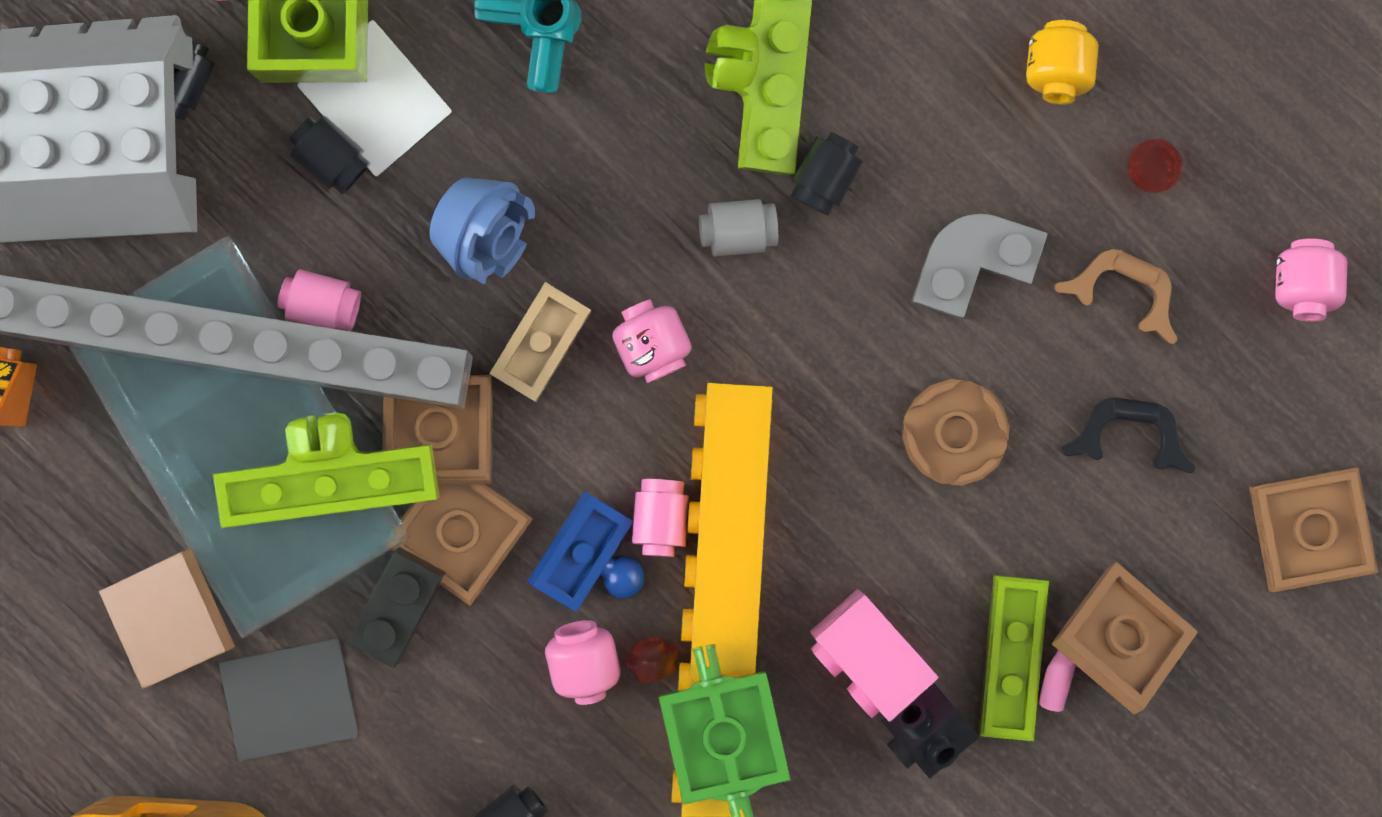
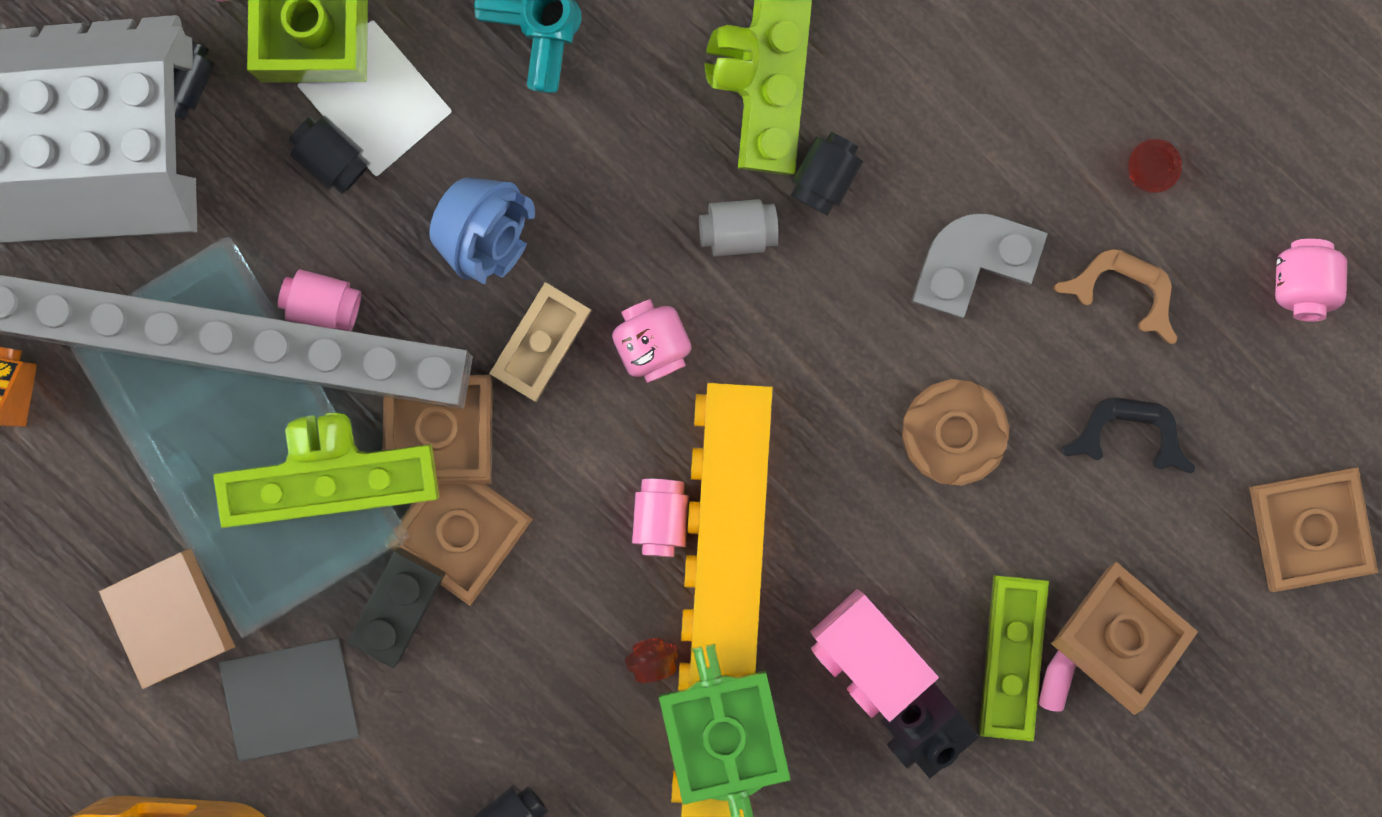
blue plate [528,491,645,612] -> none
bright pink head [545,620,621,705] -> none
yellow head [1026,20,1099,104] -> none

